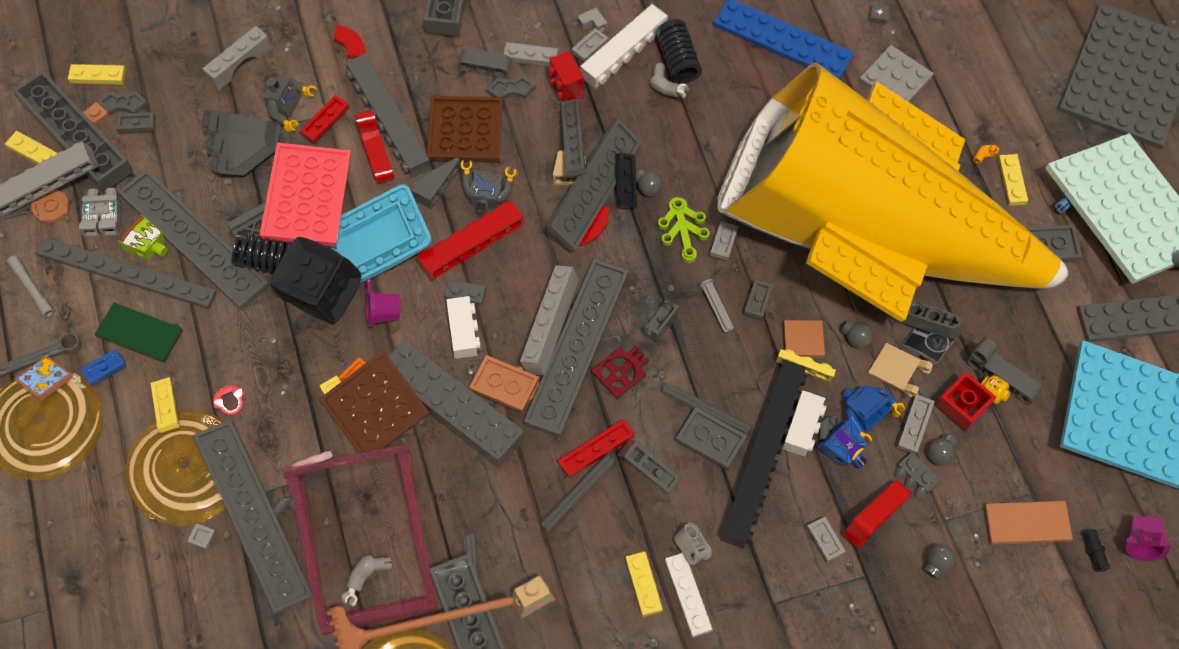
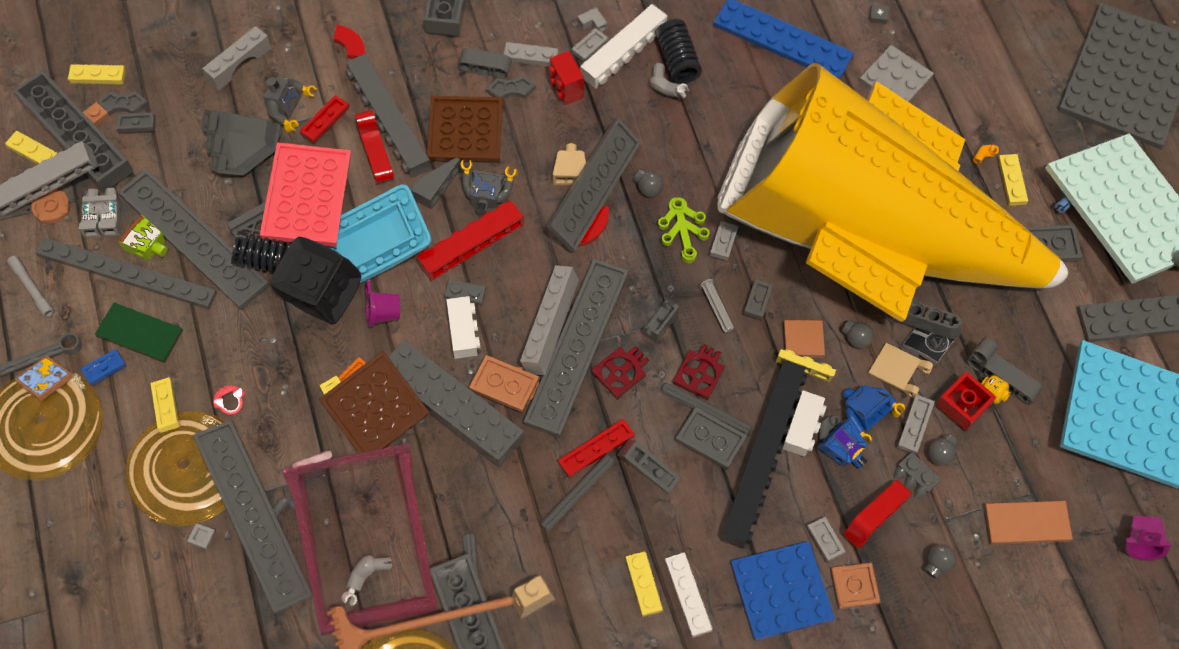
dark grey plate [561,99,586,177] -> none
black plate [616,152,637,209] -> none
light grey piece [674,523,712,565] -> none
black pin [1084,529,1111,572] -> none
none -> dark red piece [673,344,725,400]
none -> blue plate [730,541,835,641]
none -> nougat tile [831,563,880,609]

